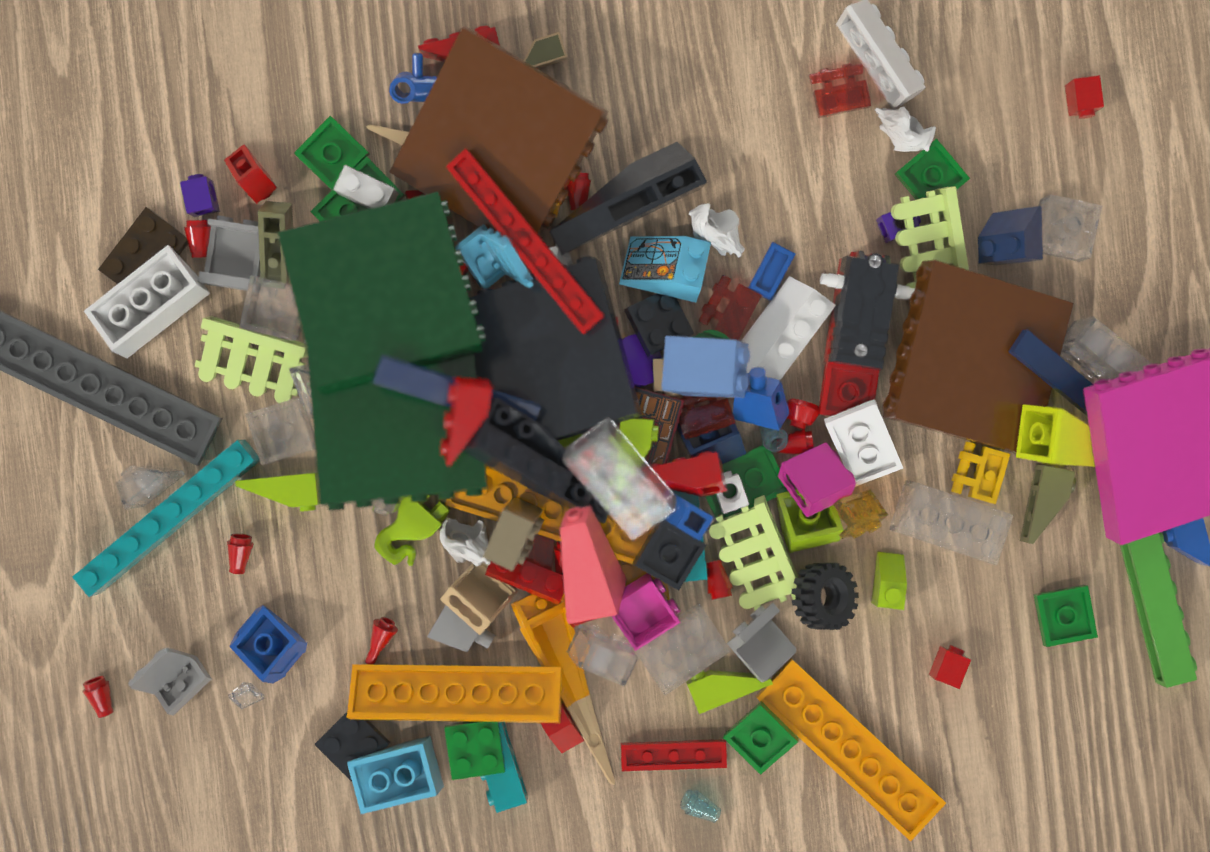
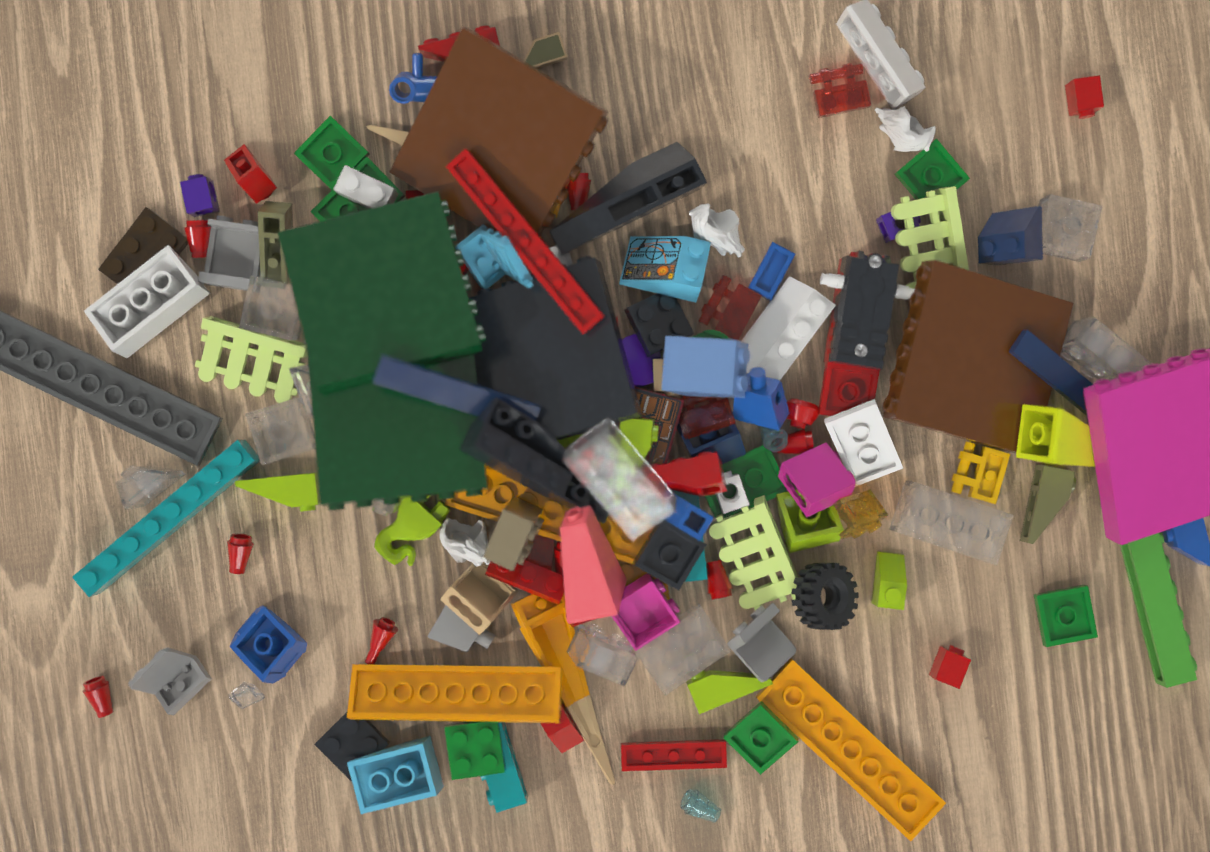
red slope [440,377,492,465] -> none

